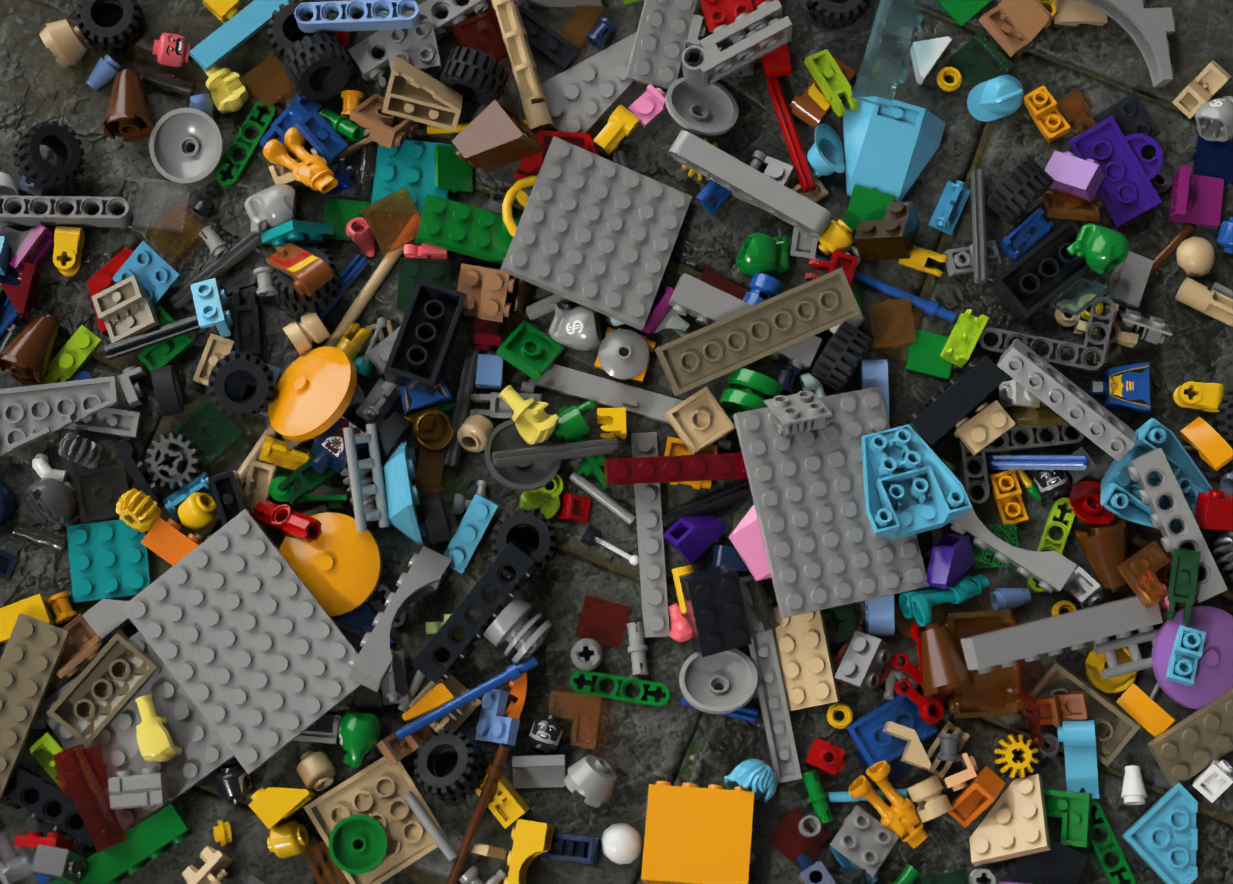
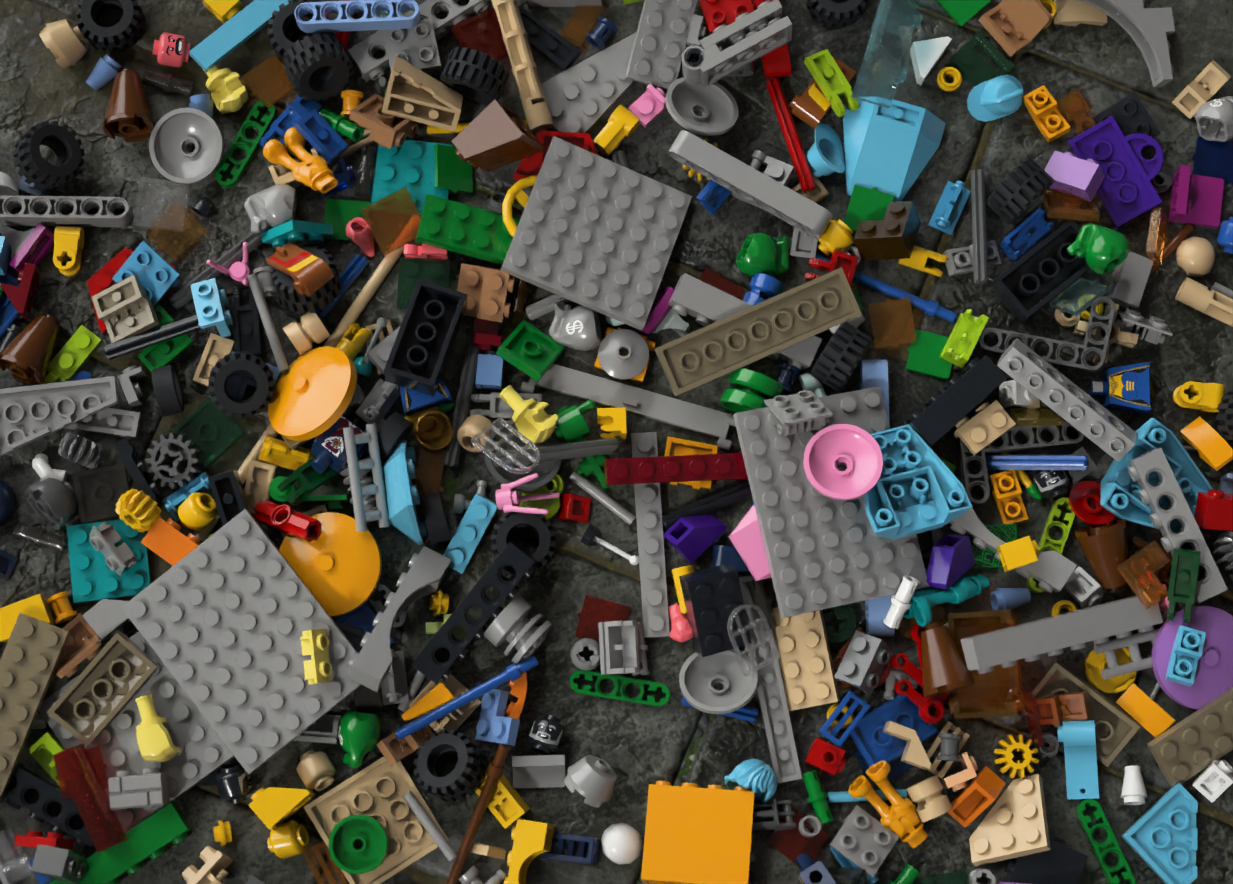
light grey pin [199,225,229,259] -> none
clear orange plate [548,689,604,750] -> none
tan plate [664,386,736,455] -> none
green plate [1043,788,1092,848] -> none
none -> light grey hinge [89,522,137,576]
none -> bright pink plant [207,242,251,287]
none -> light grey bar [247,273,289,373]
none -> light yellow hinge [300,629,332,685]
none -> yellow plate [429,590,449,617]
none -> clear window [471,417,540,474]
none -> bright pink plant [495,473,560,515]
none -> light grey hinge [598,620,640,675]
none -> clear window [727,604,780,676]
none -> dark grey arm [752,799,797,832]
none -> bright pink dish [803,424,883,500]
none -> blue tile [818,690,871,748]
none -> white pin [883,575,919,629]
none -> yellow brick [996,536,1040,572]
none -> clear orange tile [1145,208,1168,264]

